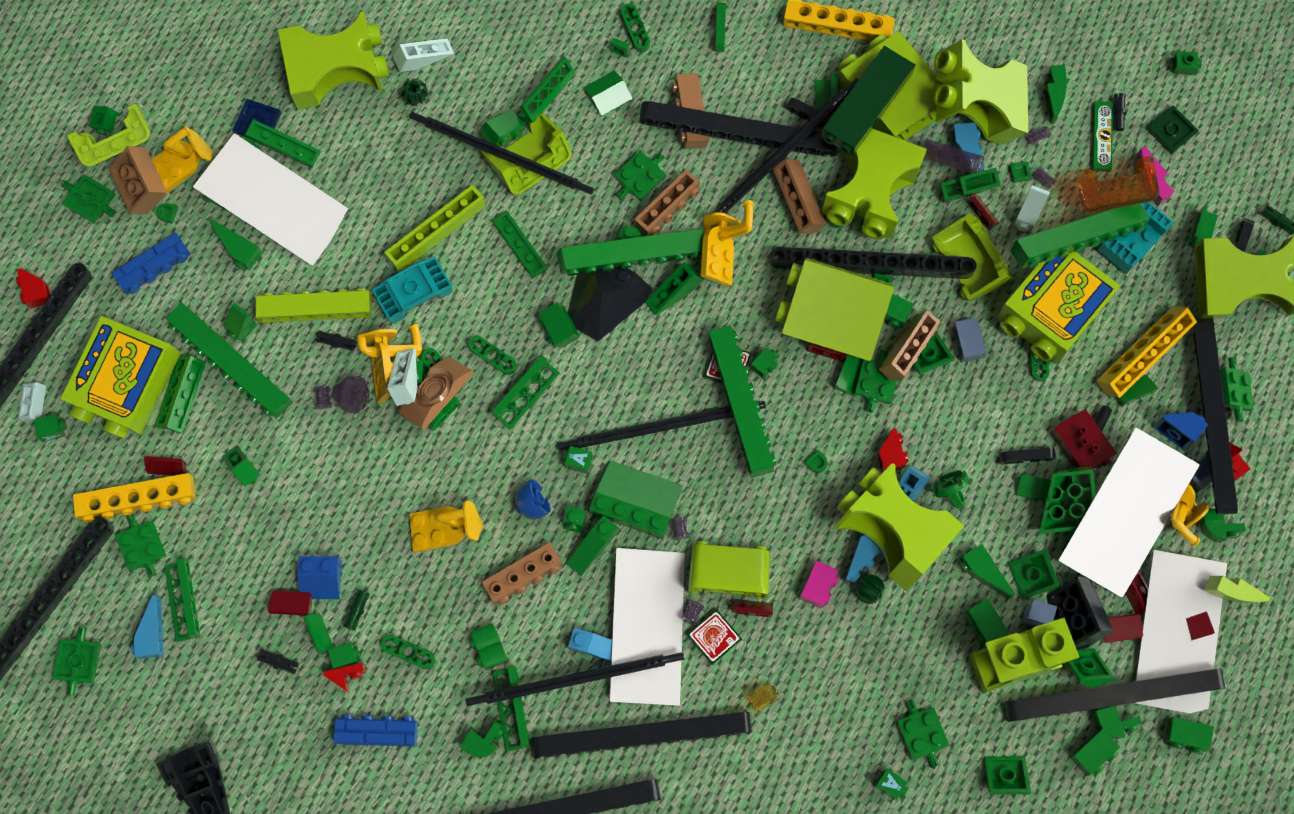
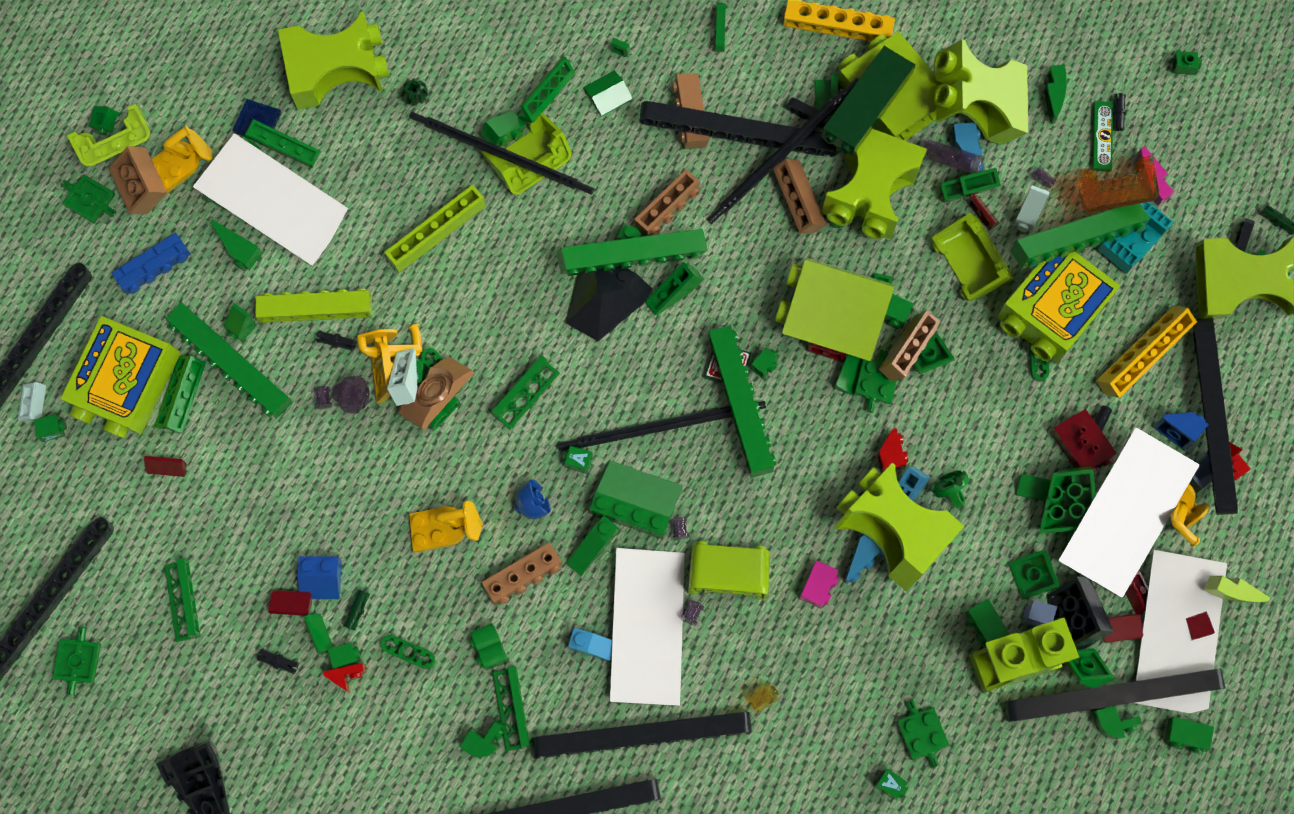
red slope [16,268,51,309] -> none
yellow brick [73,473,196,523] -> none
green plate [115,515,167,578] -> none
dark azure slope [131,595,164,660] -> none
green tile [156,203,178,224] -> none
green slope [222,445,260,487] -> none
blue brick [333,715,418,747] -> none
teal plate [372,256,453,324] -> none
light aqua slope [393,39,454,72] -> none
black axle [465,652,684,706] -> none
green beam [468,336,517,375] -> none
green tile [492,211,548,279] -> none
green brick [539,302,580,348] -> none
green brick [563,506,587,534] -> none
green plate [614,150,666,201] -> none
green beam [621,3,650,52] -> none
tile [686,609,742,665] -> none
yellow plate [701,200,754,286] -> none
dark red slope [733,599,773,618] -> none
black beam [770,247,977,279] -> none
green tile [804,450,828,473] -> none
dark green piece [856,574,885,604] -> none
sand blue panel [952,318,986,363] -> none
green slope [959,544,1015,599] -> none
green slope [984,756,1031,795] -> none
black beam [999,448,1056,465] -> none
green tile [1009,161,1032,183] -> none
clear purple pin [1025,126,1051,145] -> none
green brick [1070,729,1120,776] -> none
green slope [1116,375,1158,407] -> none
dark green tile [1146,105,1199,155] -> none
green panel [1189,204,1218,246] -> none
green brick [1199,509,1246,543] -> none
green plate [1220,357,1254,422] -> none

